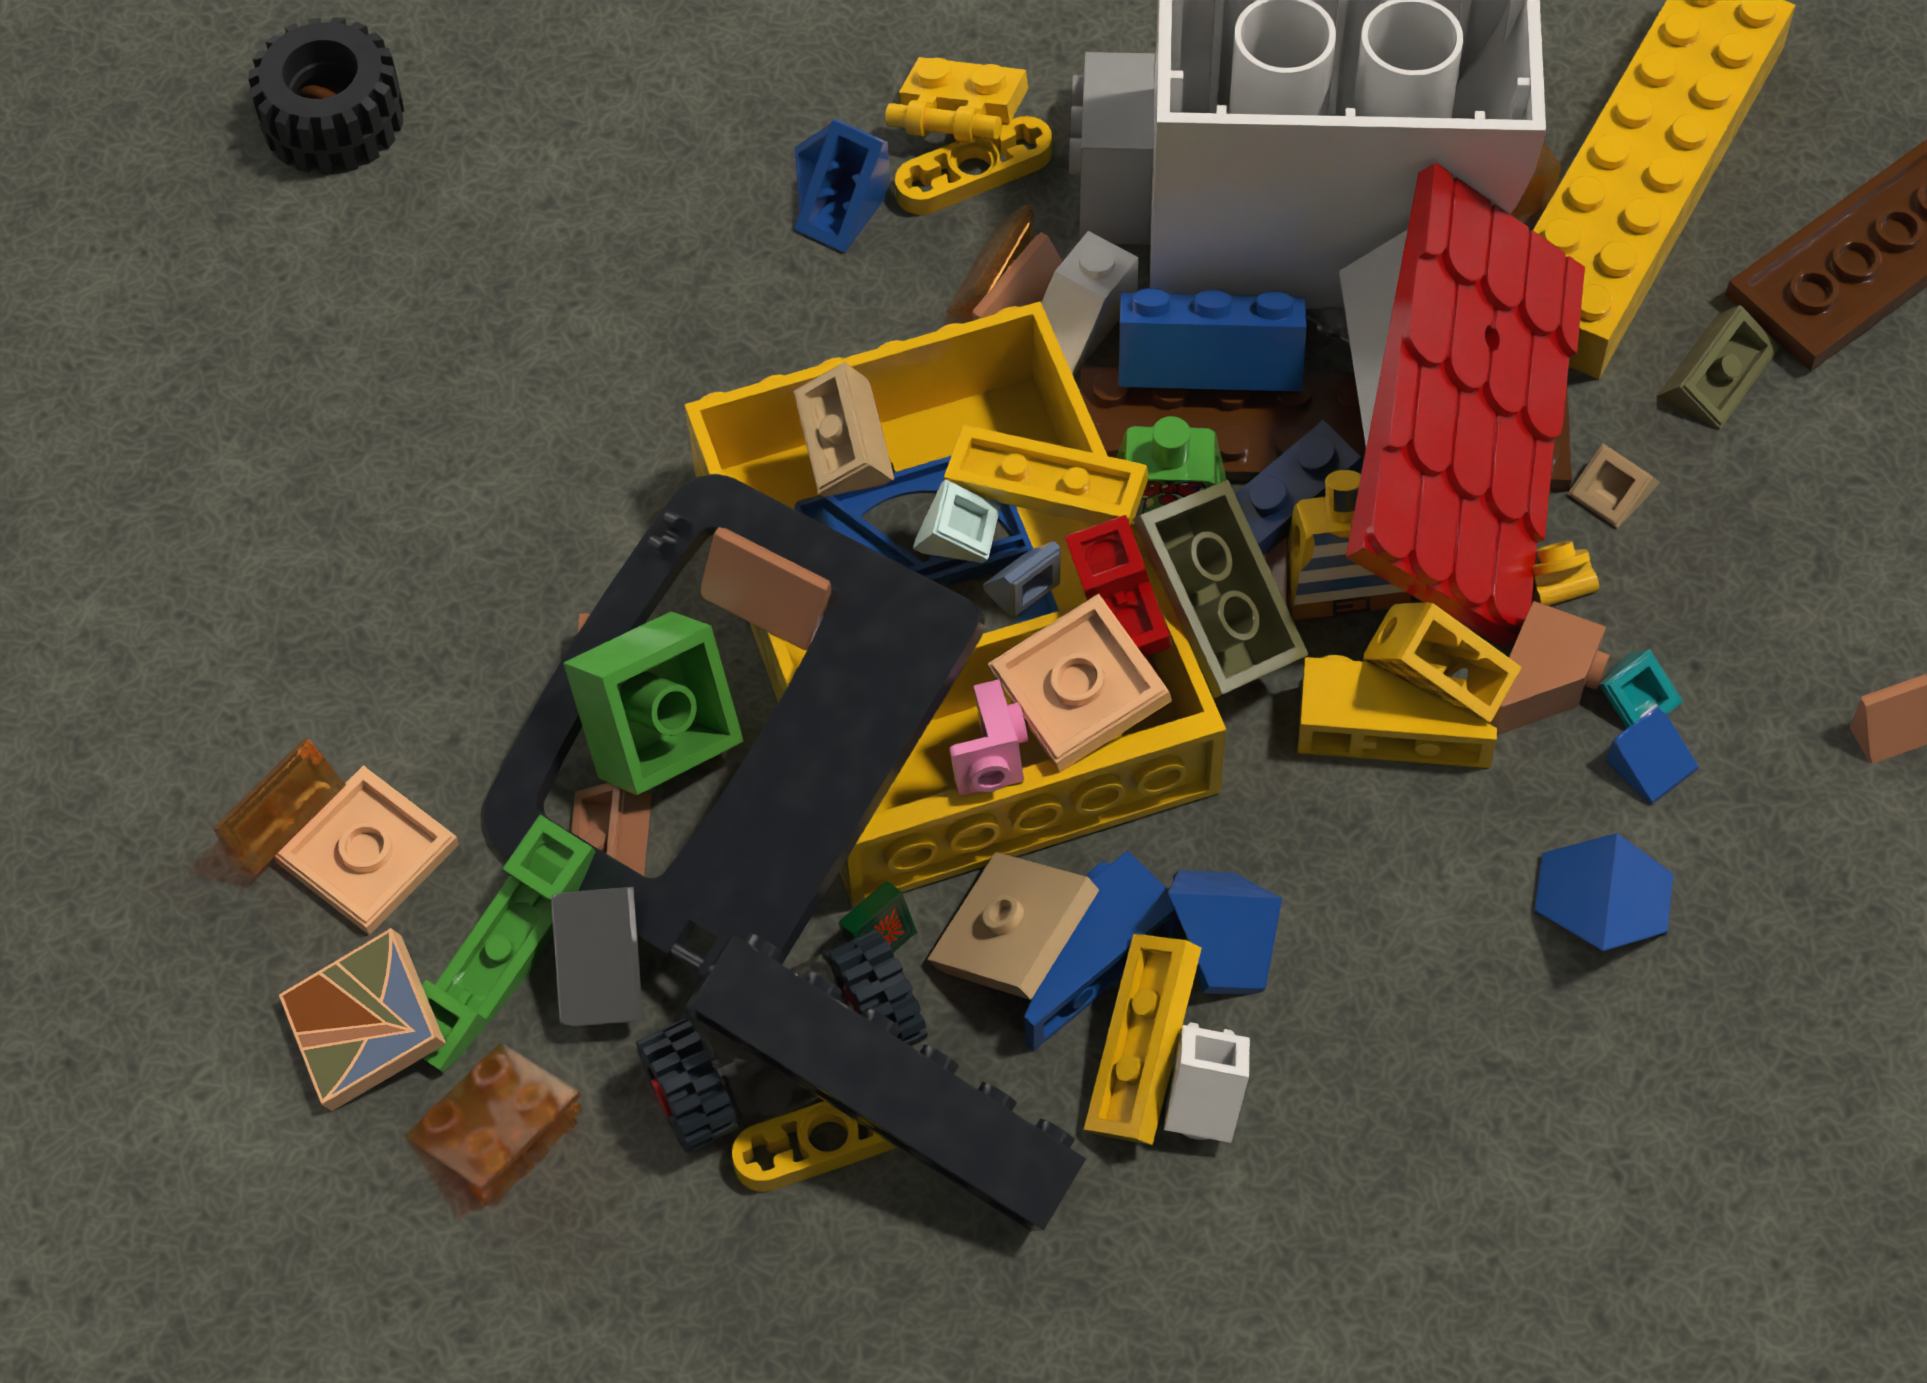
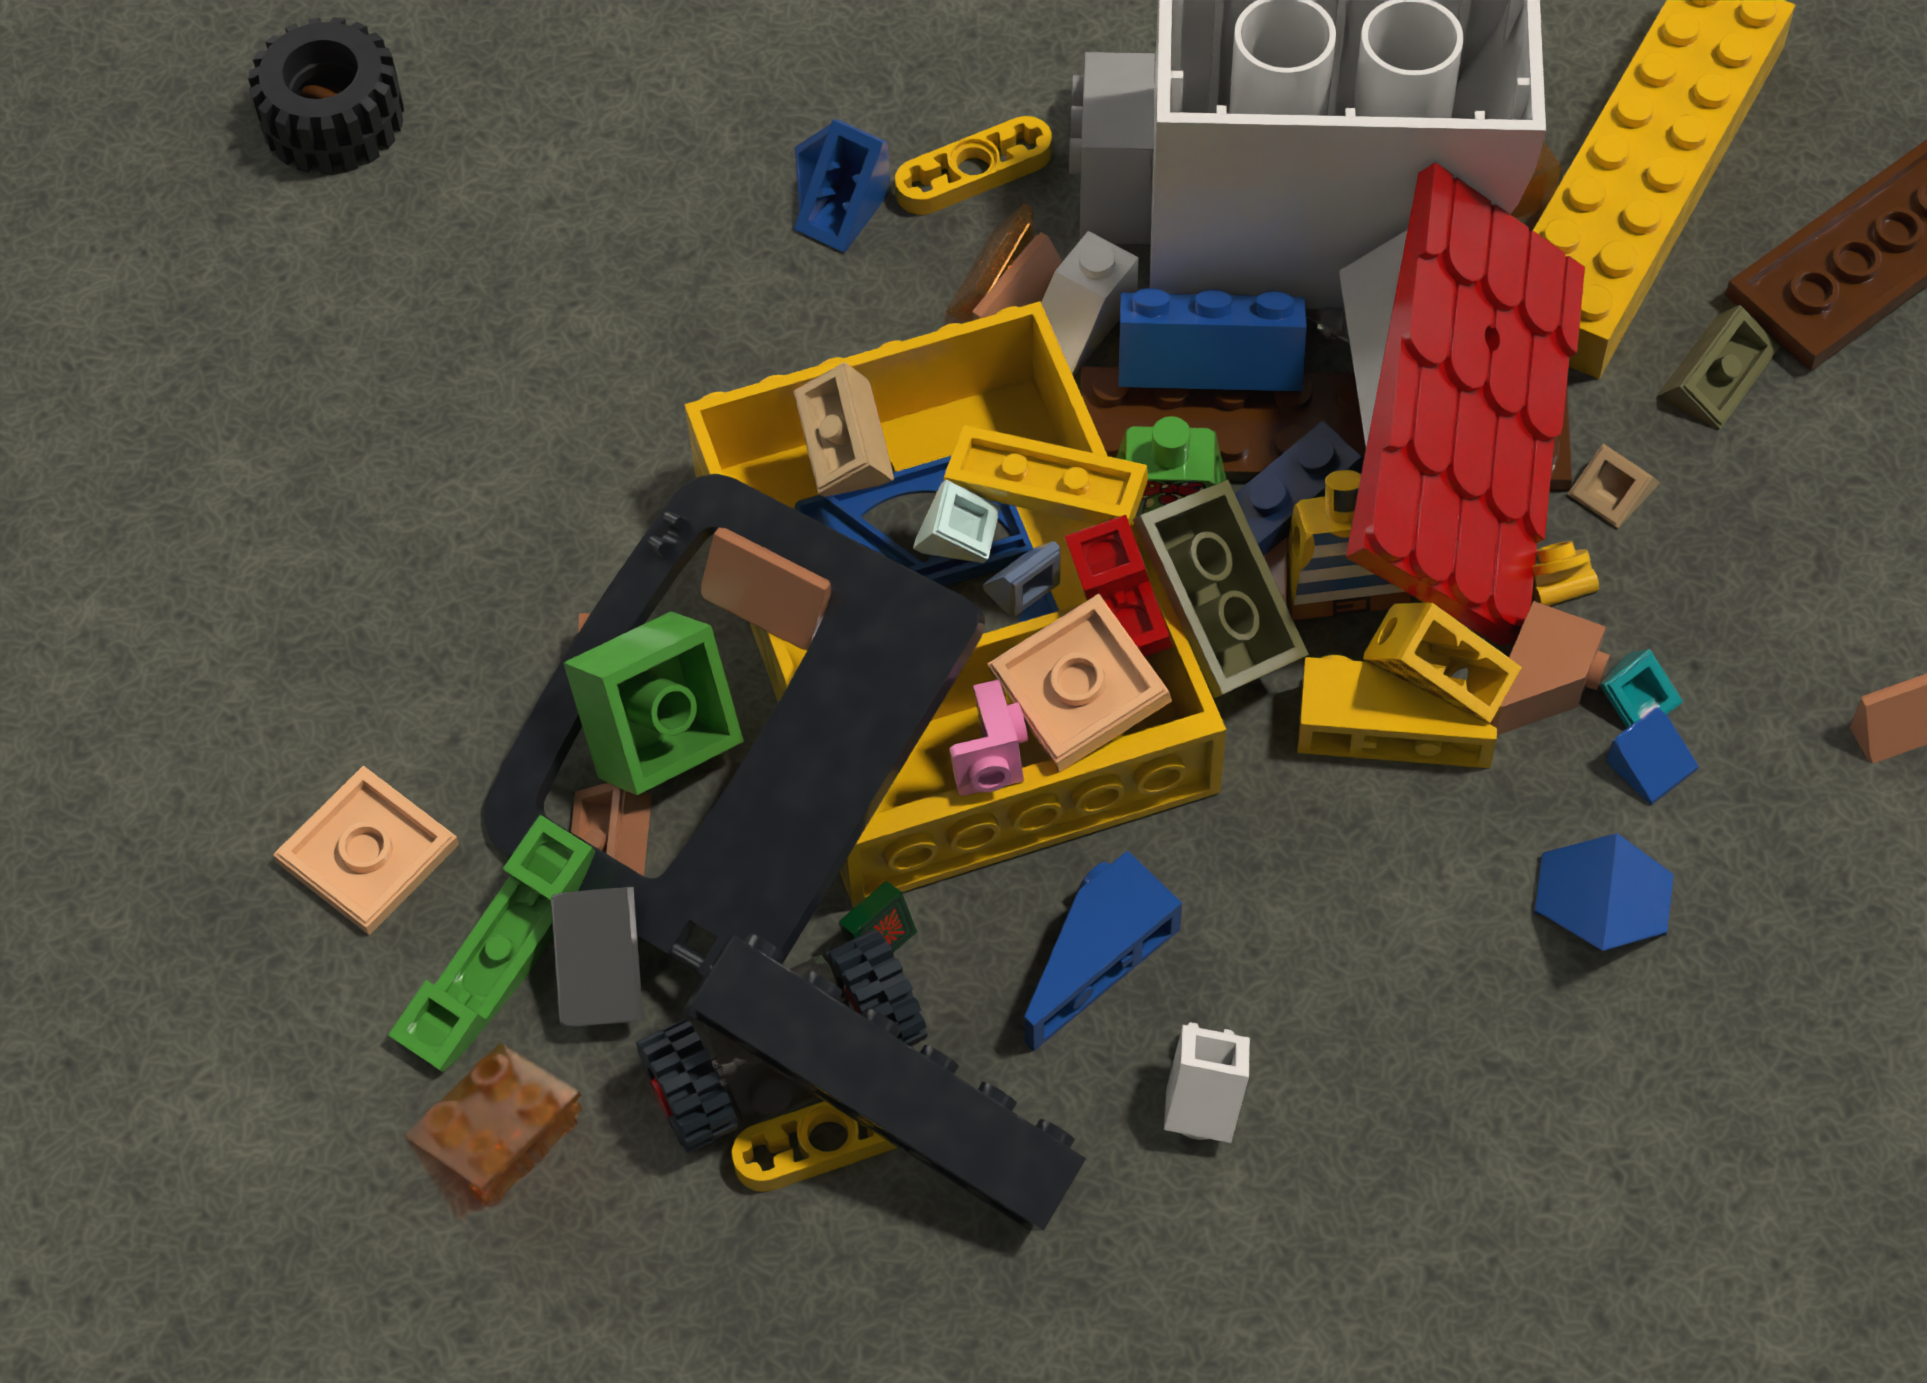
clear orange slope [213,738,346,875] -> none
tile [279,928,446,1111] -> none
yellow plate [885,57,1029,143] -> none
tan plate [928,852,1099,1000] -> none
yellow plate [1084,934,1202,1145] -> none
blue slope [1168,870,1282,995] -> none

